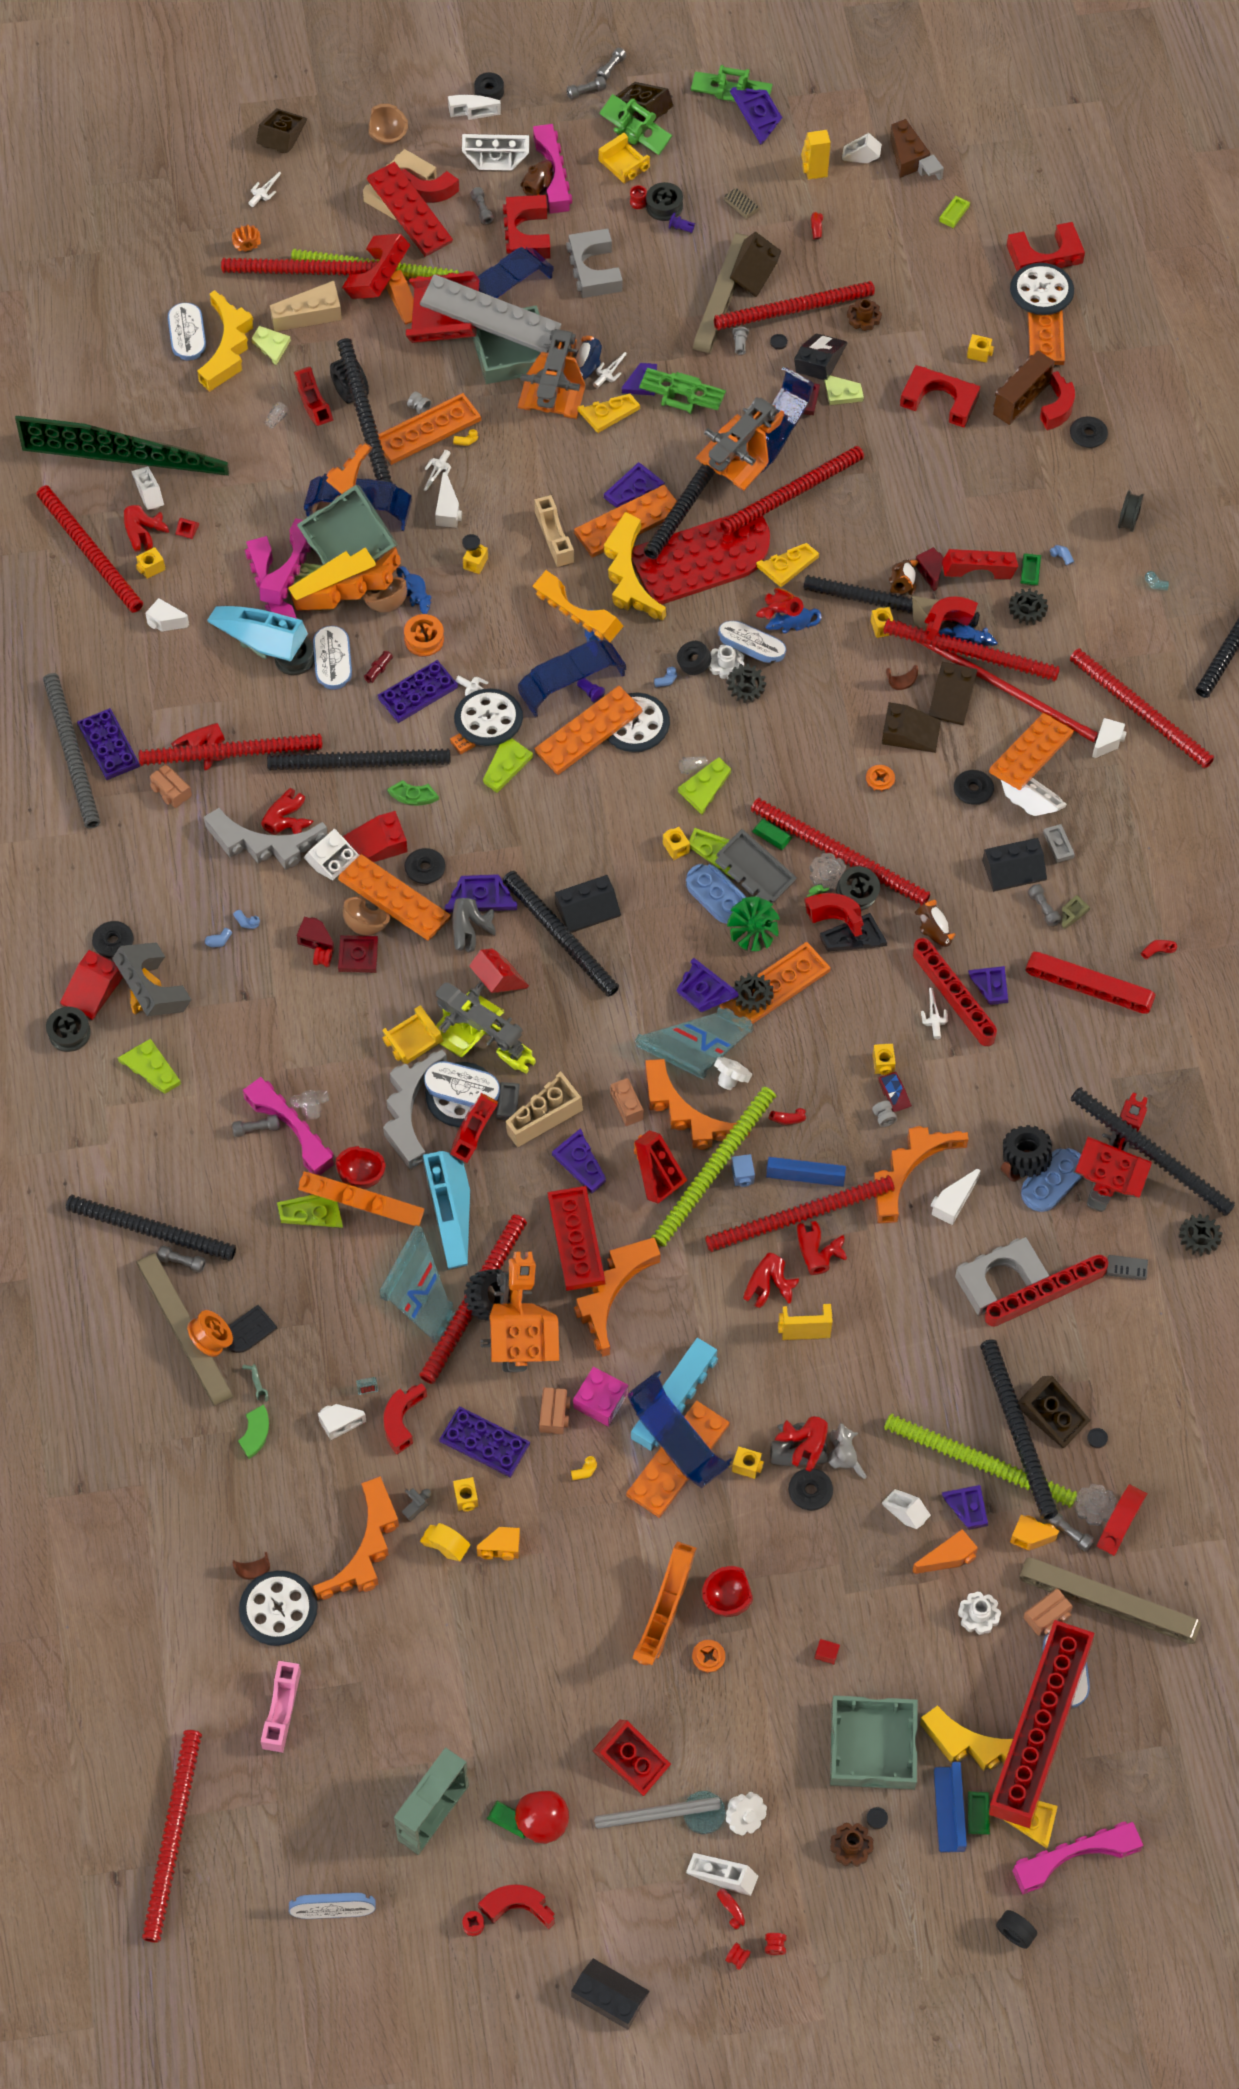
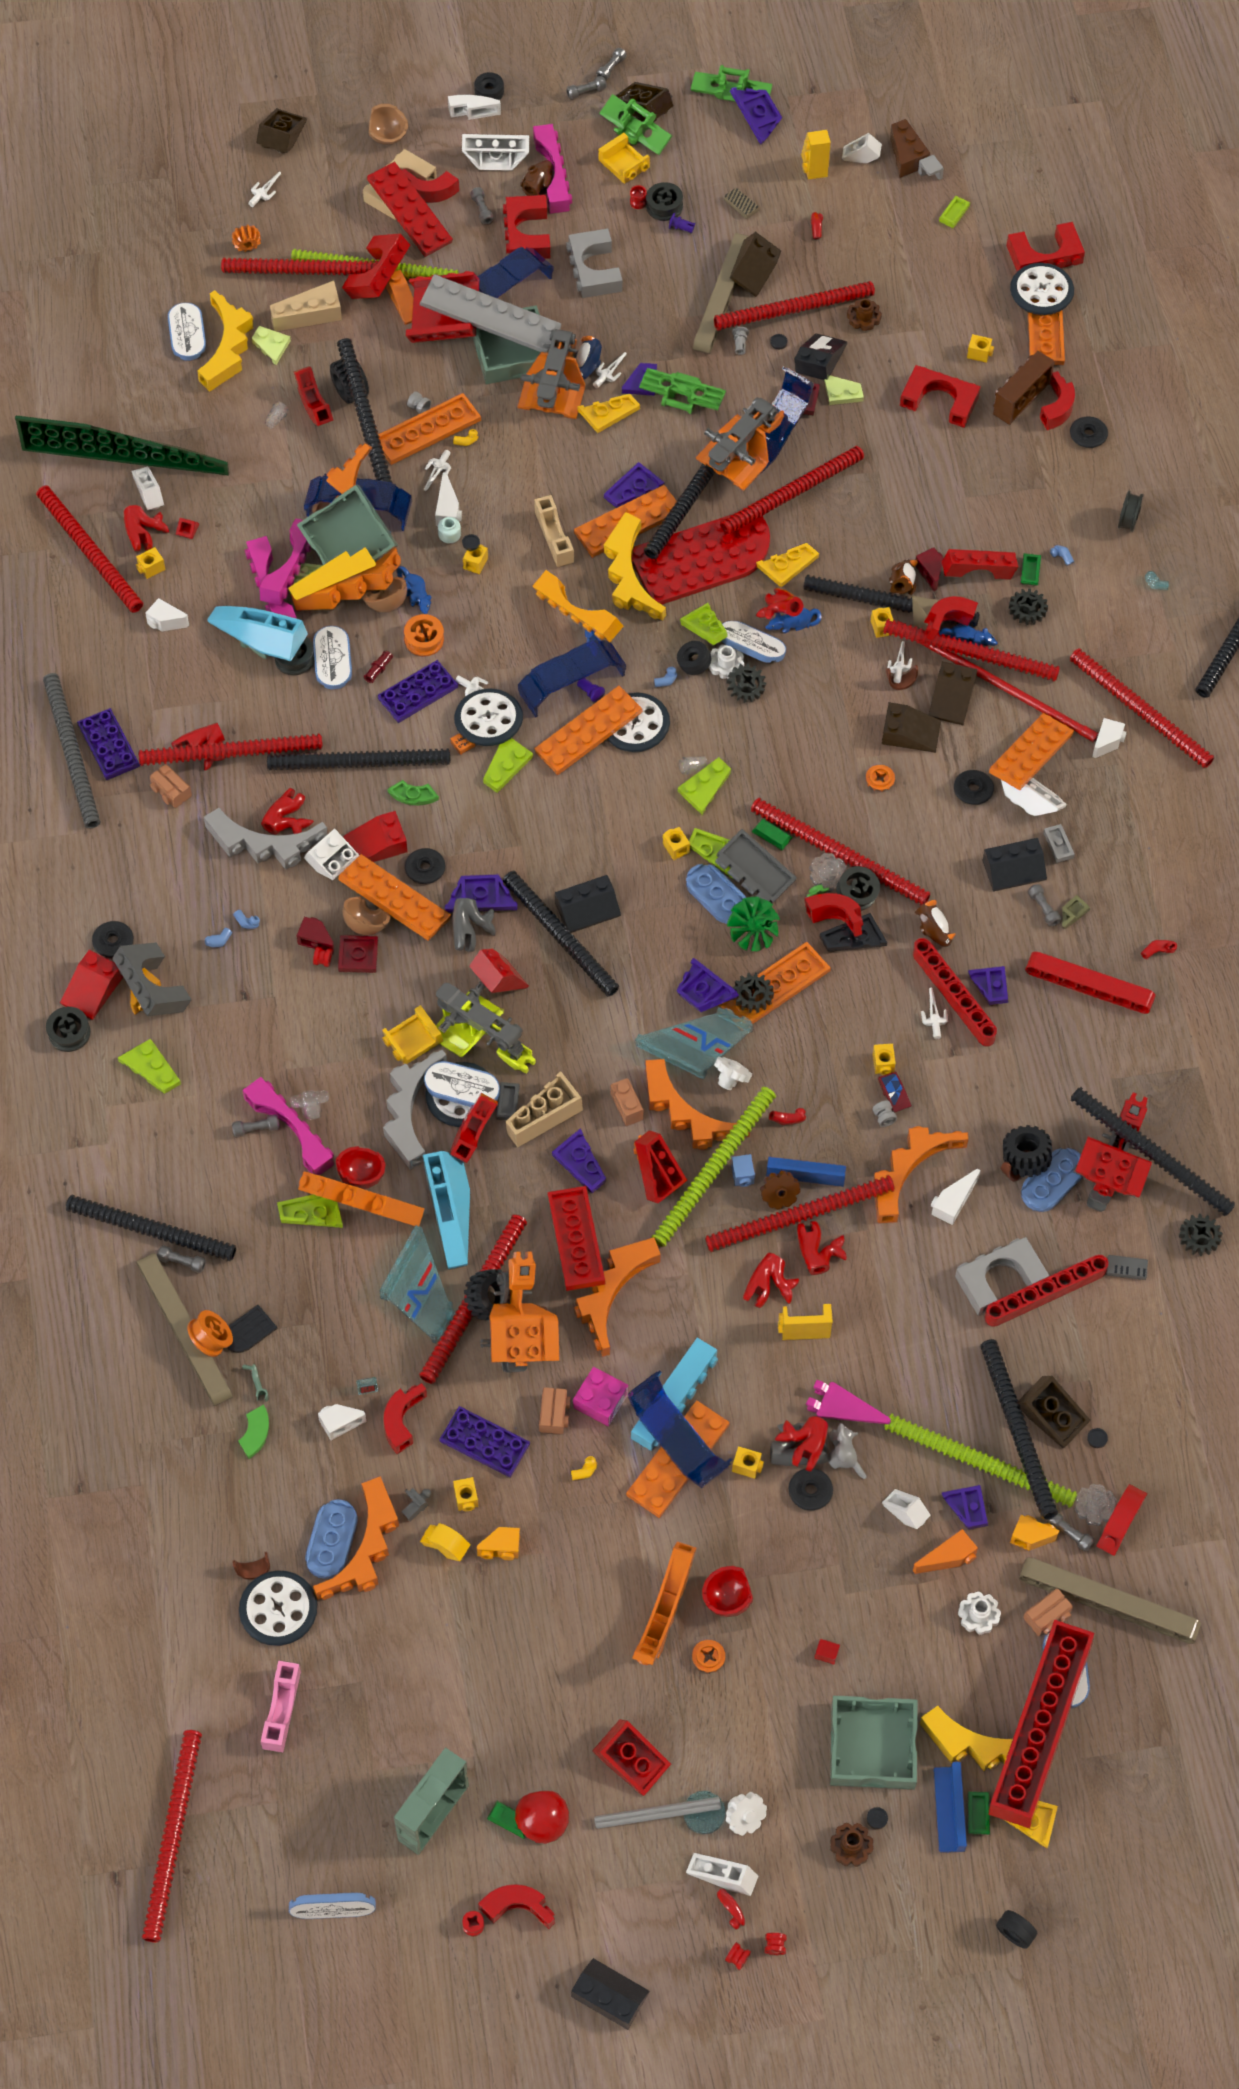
dark pink arch [1012,1821,1144,1895] -> none
none -> medium blue tile [305,1499,358,1579]
none -> light aqua head [438,517,461,543]
none -> lime wing [680,603,728,645]
none -> reddish brown plant [760,1171,801,1210]
none -> dark pink flag [806,1380,891,1424]
none -> white piece [887,641,912,683]

